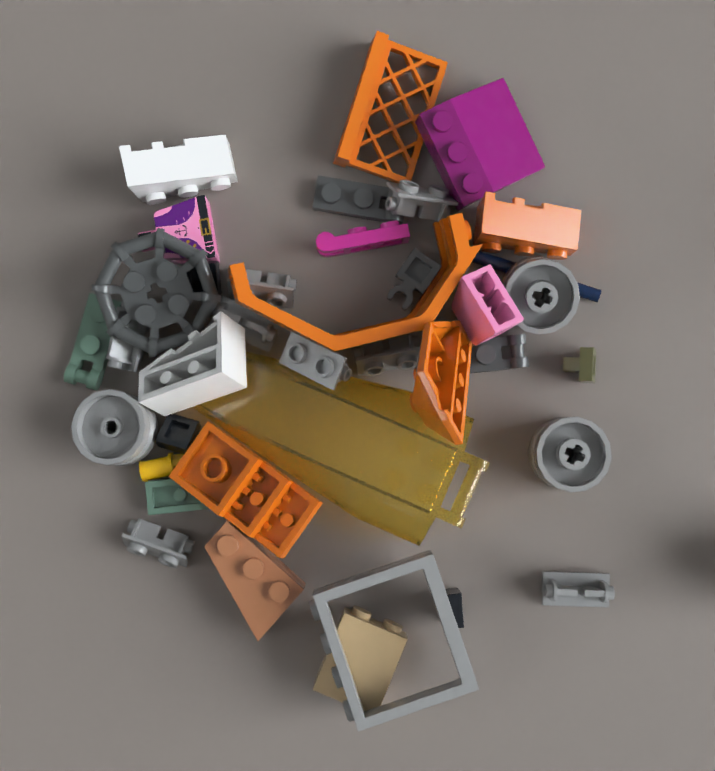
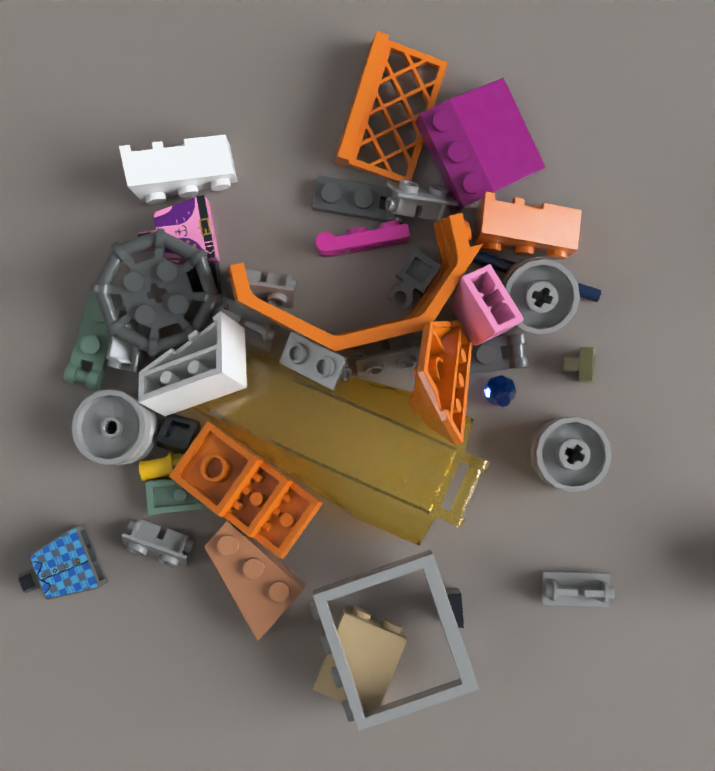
none -> torso [19,524,108,600]
none -> clear blue rock [484,375,517,407]

